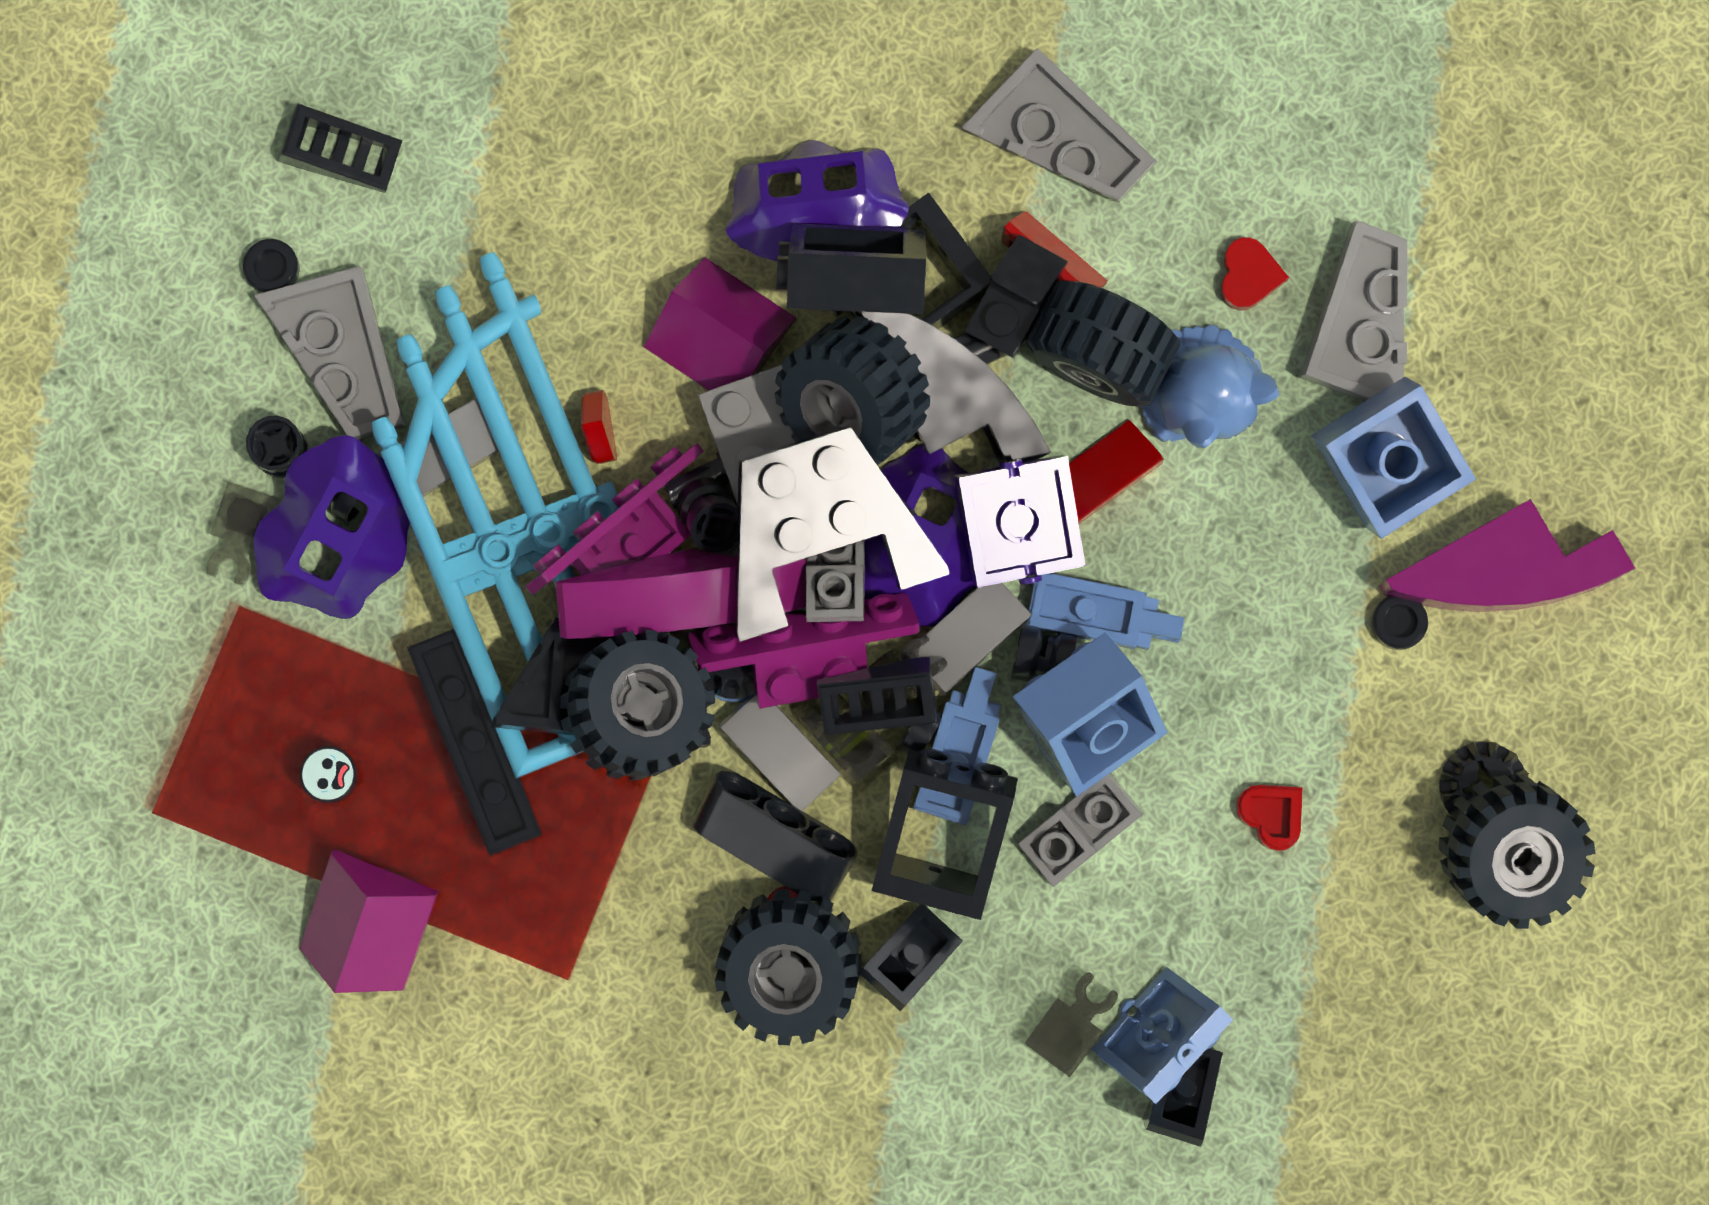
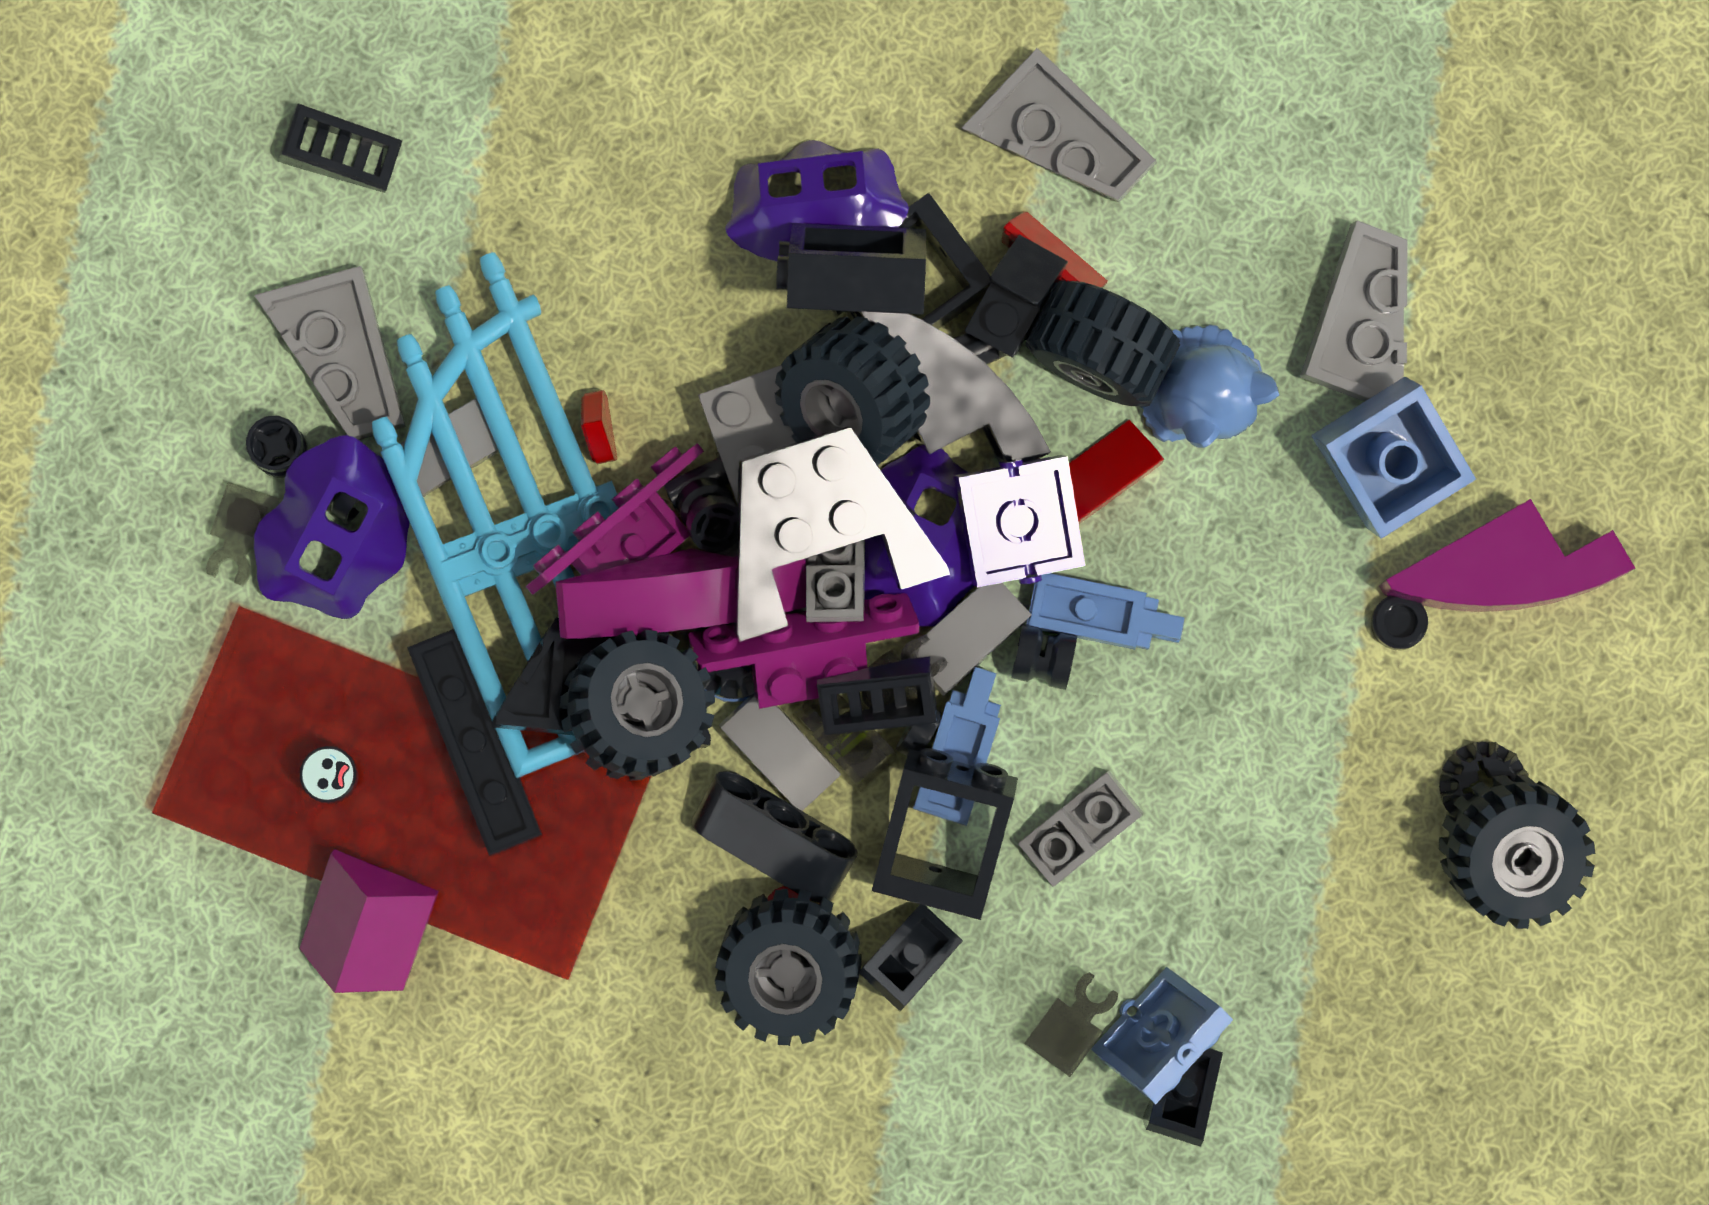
black tile [243,239,300,293] -> none
magenta slope [644,257,796,391] -> none
medium blue brick [1013,632,1168,797] -> none
red tile [1221,237,1289,311] -> none
red tile [1236,785,1303,851] -> none

